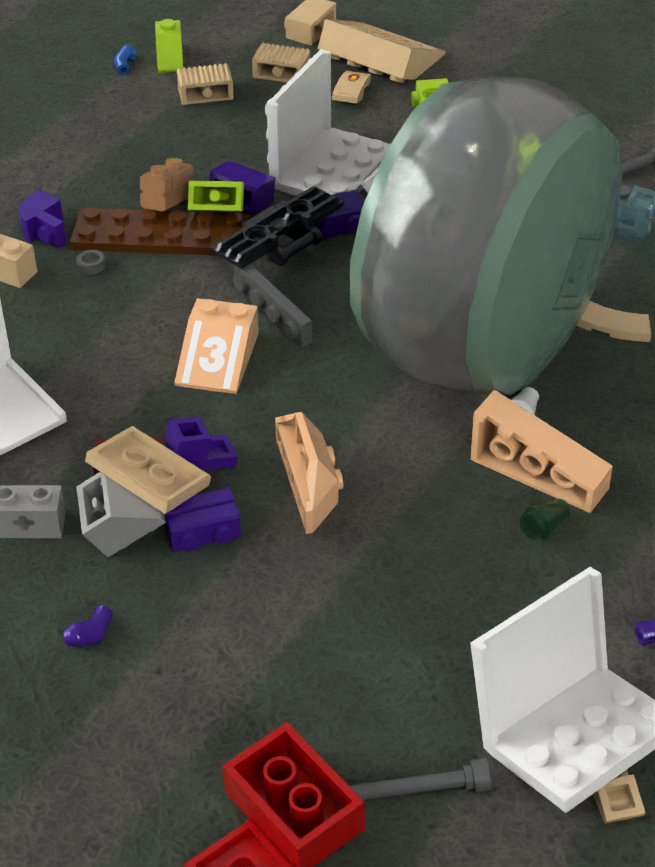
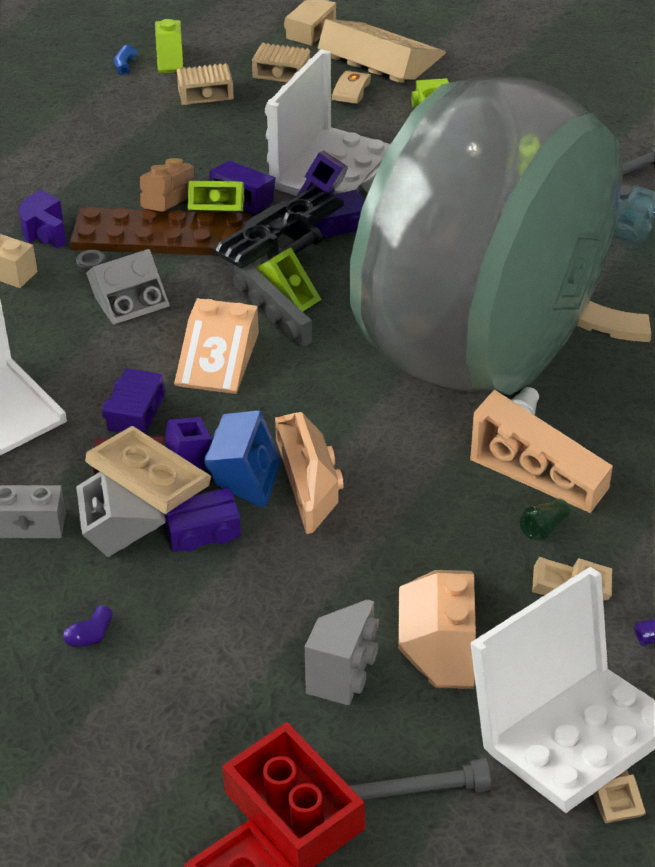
none -> light grey slope [86,249,170,325]
none -> dark purple brick [102,368,166,434]
none -> blue slope [205,411,282,507]
none -> lime slope [256,247,322,312]
none -> dark purple brick [297,150,348,195]
none -> light grey slope [305,600,379,705]
none -> light nougat wedge [398,570,476,689]
none -> tan slope [532,557,612,600]

